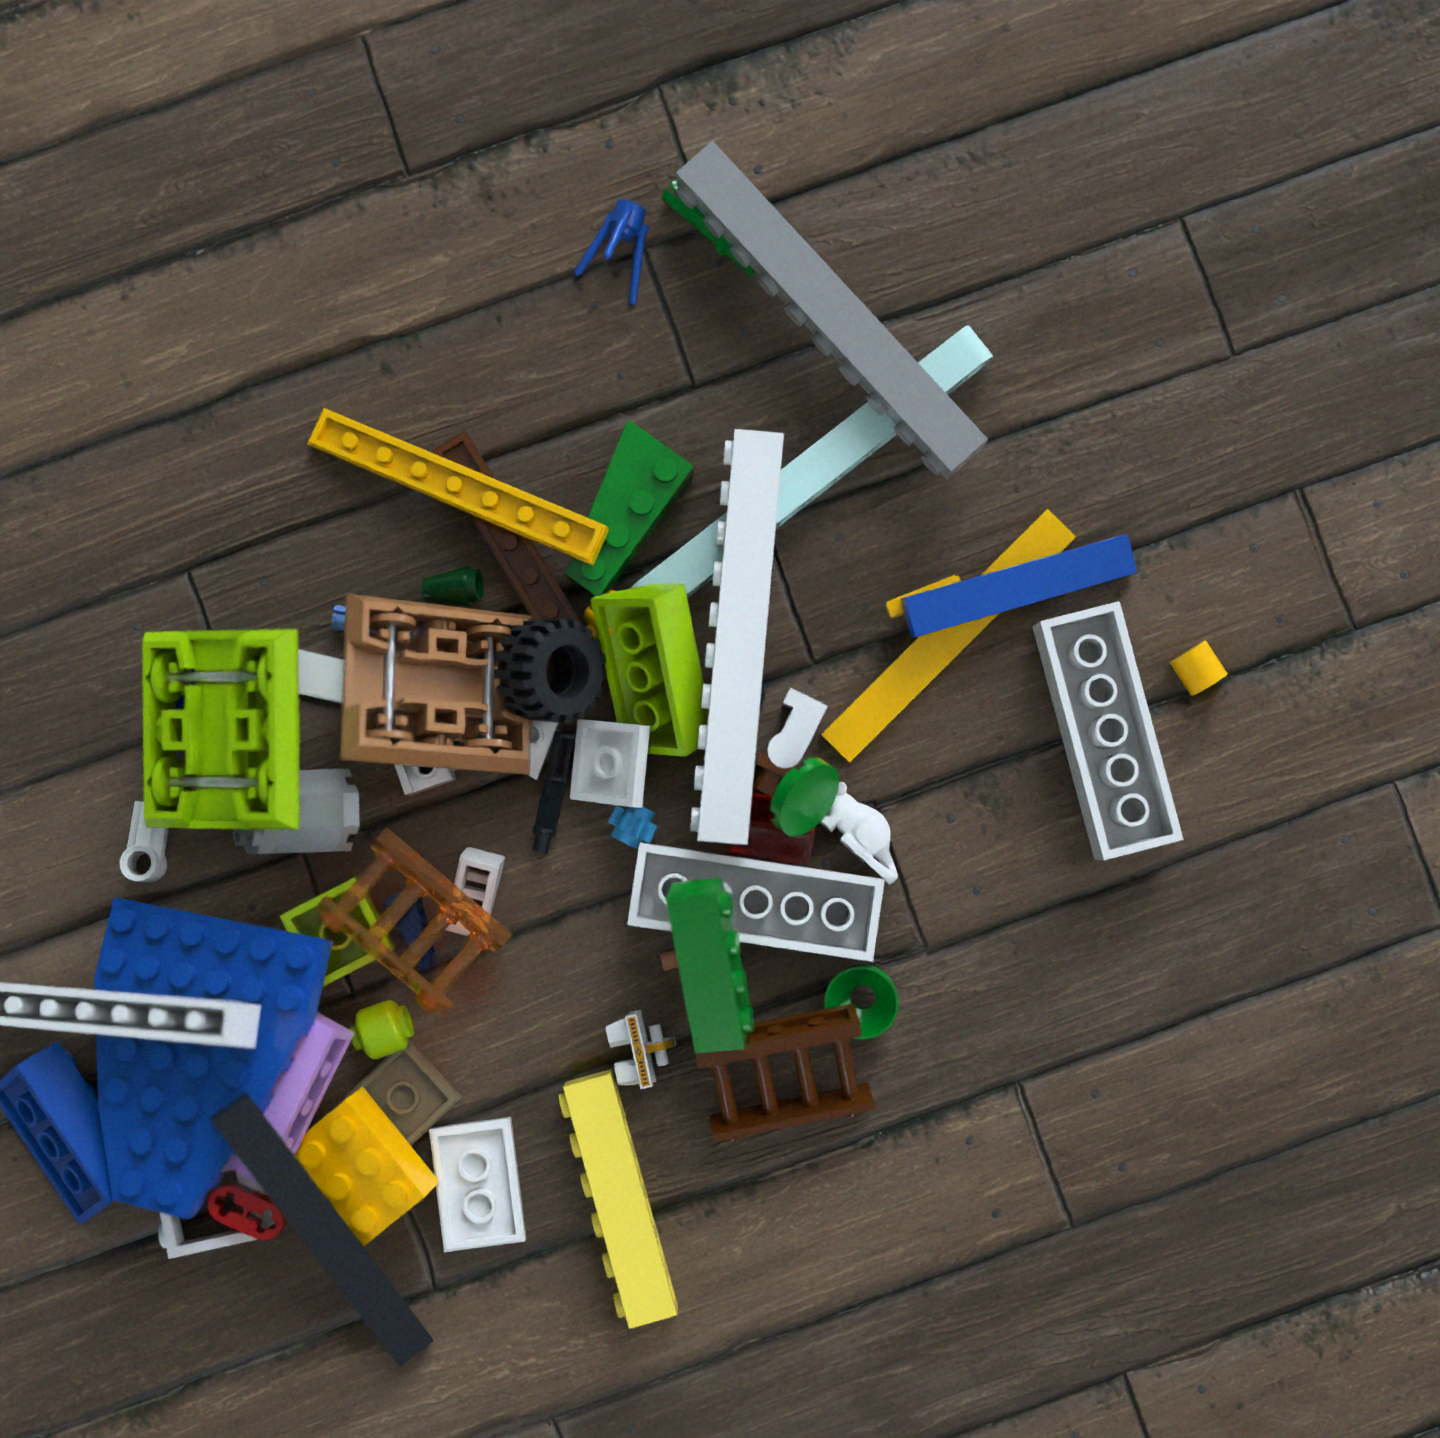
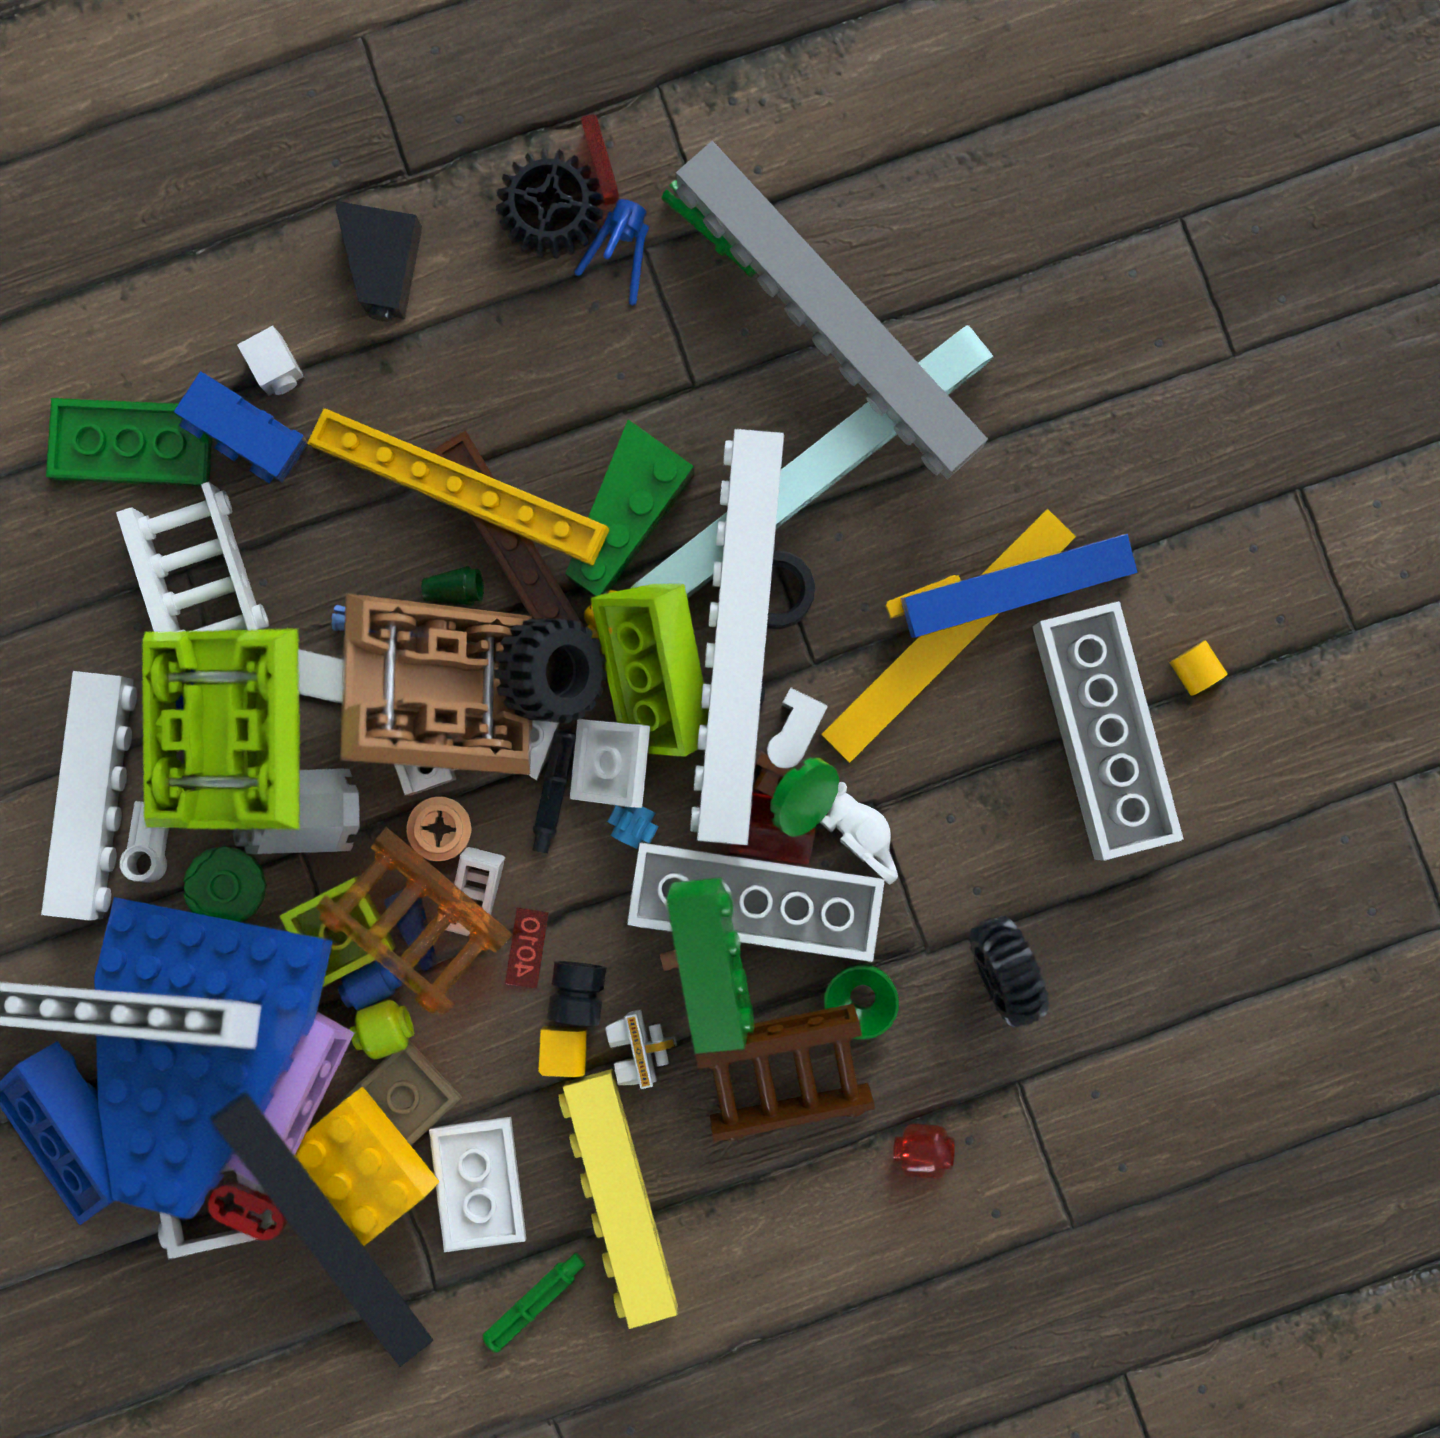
none -> white brick [41,671,137,920]
none -> green tile [46,398,212,486]
none -> white fence [116,482,269,632]
none -> blue wedge [174,371,308,484]
none -> green tile [183,846,267,923]
none -> white brick [237,326,304,396]
none -> black slope [336,201,422,322]
none -> blue brick [338,957,402,1011]
none -> light nougat gear [407,797,472,861]
none -> green piece [482,1252,586,1353]
none -> black gear [496,148,604,259]
none -> clear red sticker [505,908,549,988]
none -> yellow piece [539,1026,587,1077]
none -> black wheel [547,961,607,1026]
none -> clear red tile [581,114,619,206]
none -> black tyre [767,551,815,629]
none -> clear red head [893,1123,955,1179]
none -> black gear [969,915,1049,1027]

